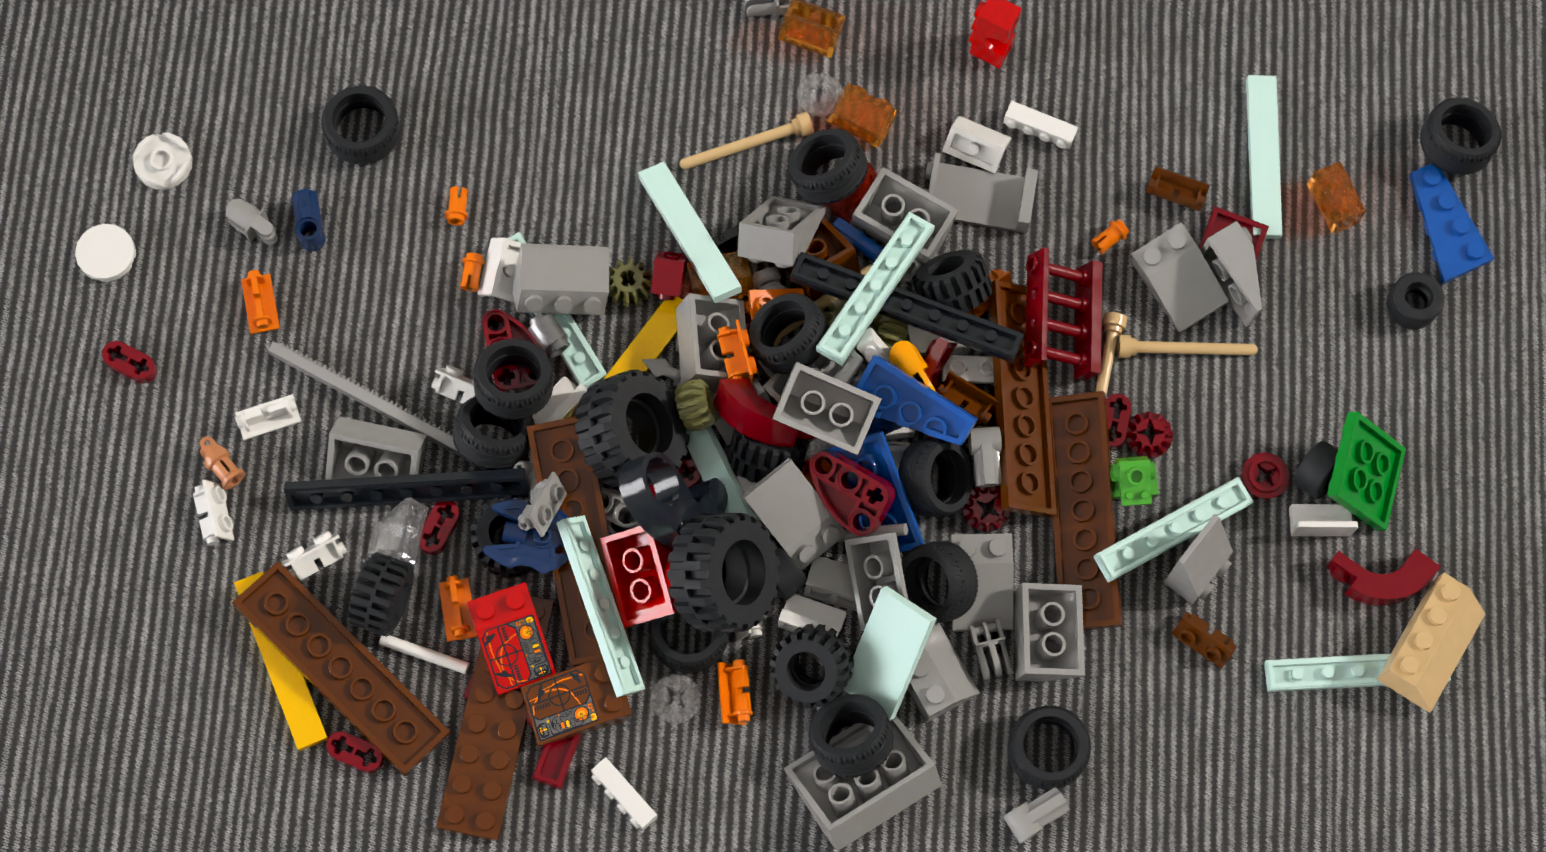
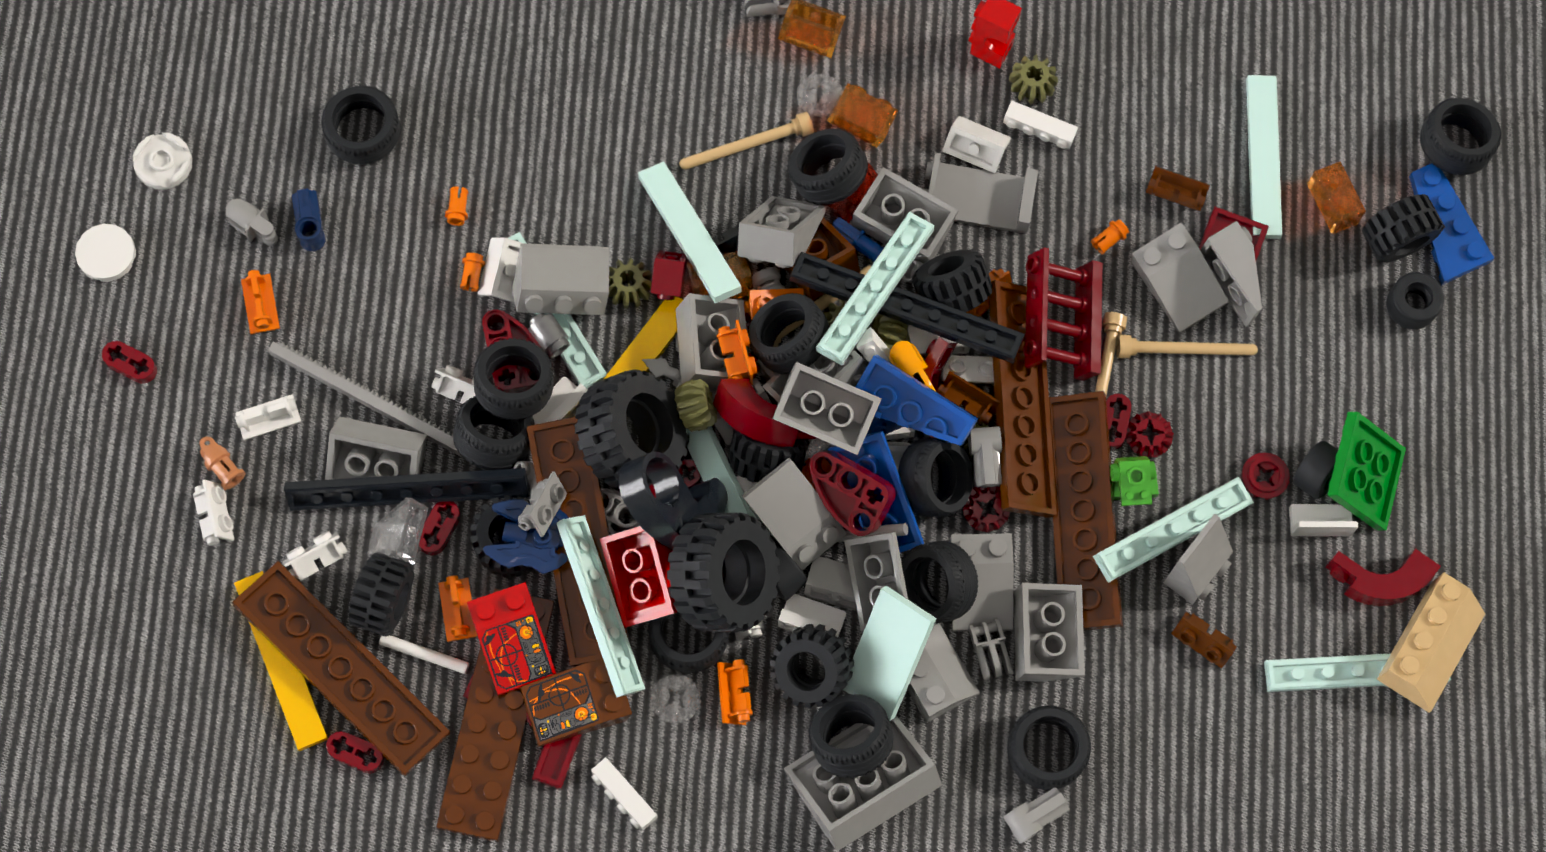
none -> olive gear [1009,54,1058,105]
none -> black tyre [1362,194,1445,262]

